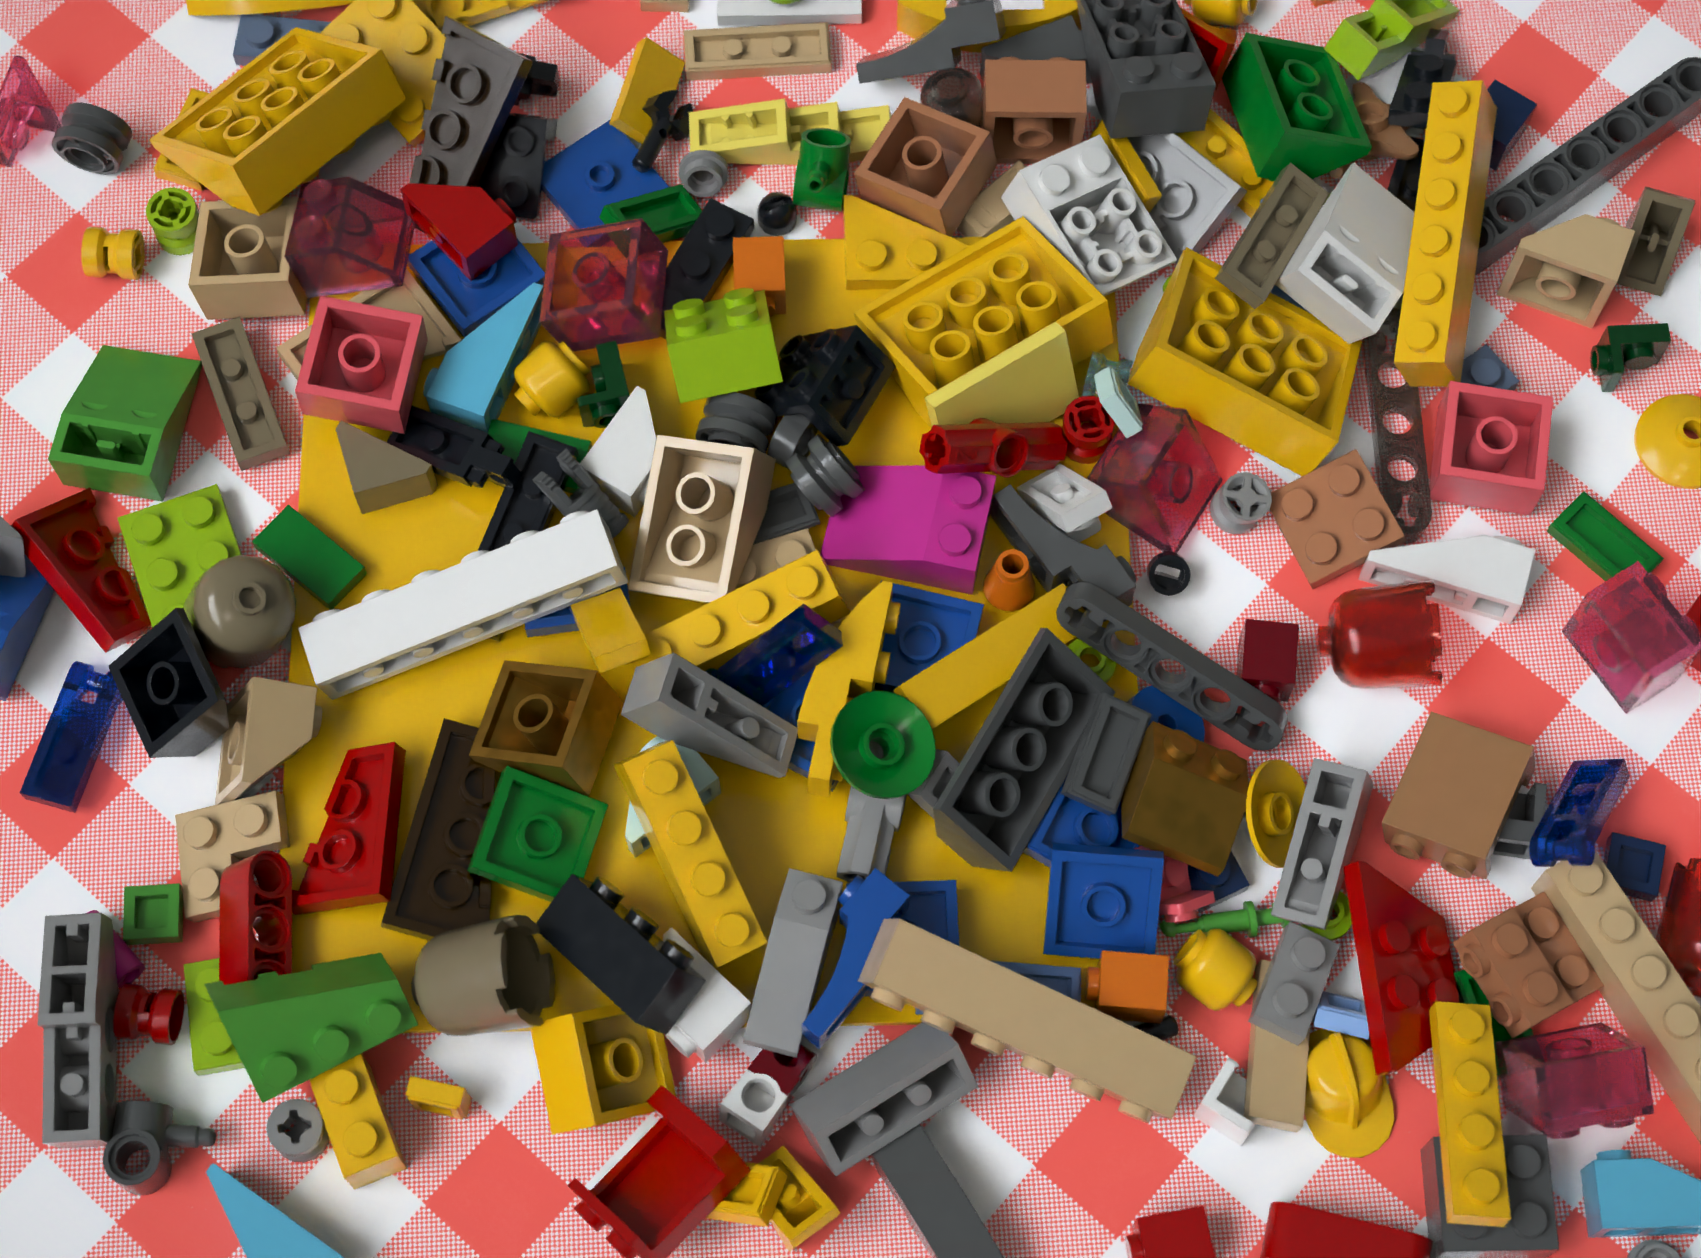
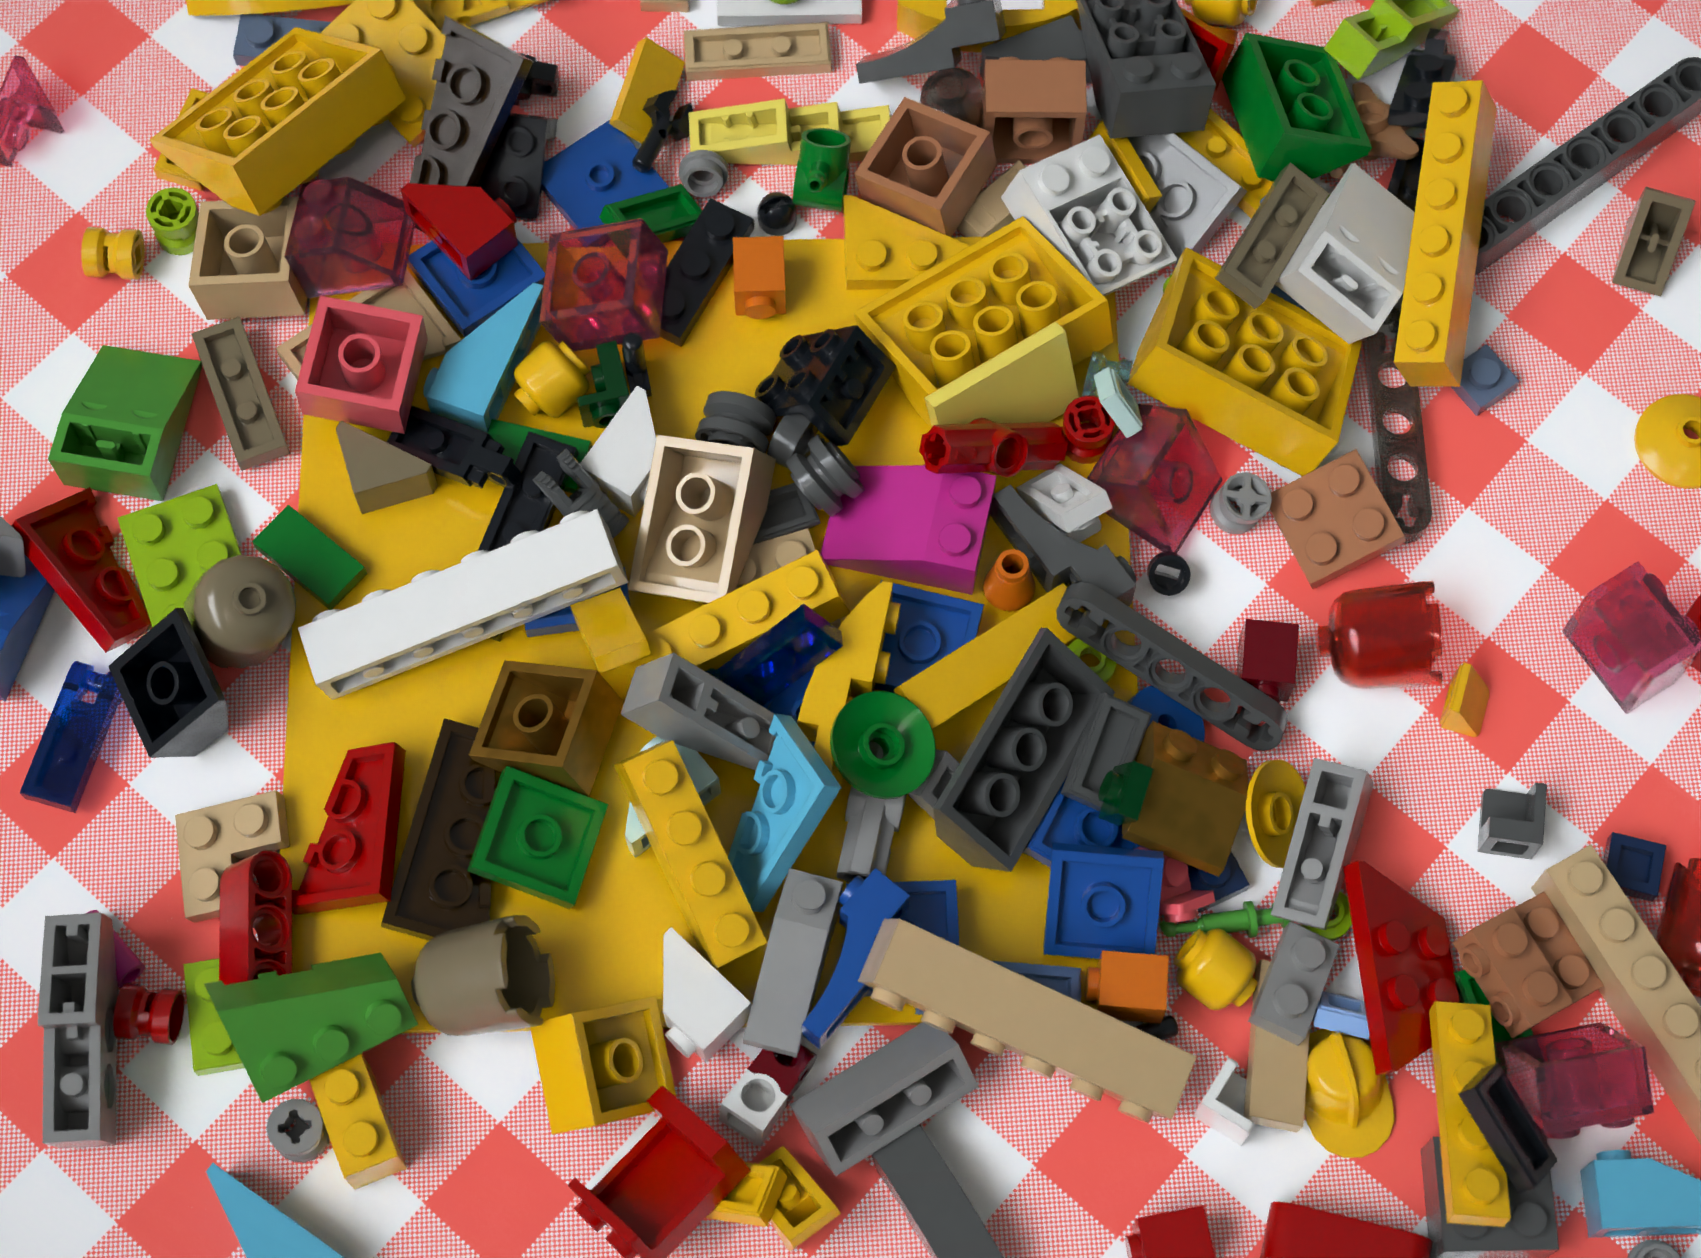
dark grey wheel [51,102,133,175] -> none
dark grey piece [103,1100,216,1196] -> none
bright green plate [123,883,184,945] -> none
tan slope [215,676,322,805] -> none
yellow tile [405,1076,472,1120] -> none
black brick [536,873,706,1035] -> none
lime brick [664,288,783,403] -> none
white slope [1358,535,1536,624] -> none
medium nougat panel [1381,711,1535,879] -> none
coral brick [1428,381,1553,515] -> none
dark blue brick [1487,79,1537,171] -> none
tan slope [1496,214,1635,329] -> none
clear blue plate [1529,758,1630,867] -> none
green tile [1547,491,1664,599] -> none
dark green bracket [1590,323,1671,392] -> none
none -> black bar [622,332,652,397]
none -> medium azure wing [728,714,842,912]
none -> dark green plate [1098,761,1154,825]
none -> yellow slope [1439,662,1489,737]
none -> black tile [1458,1062,1558,1194]

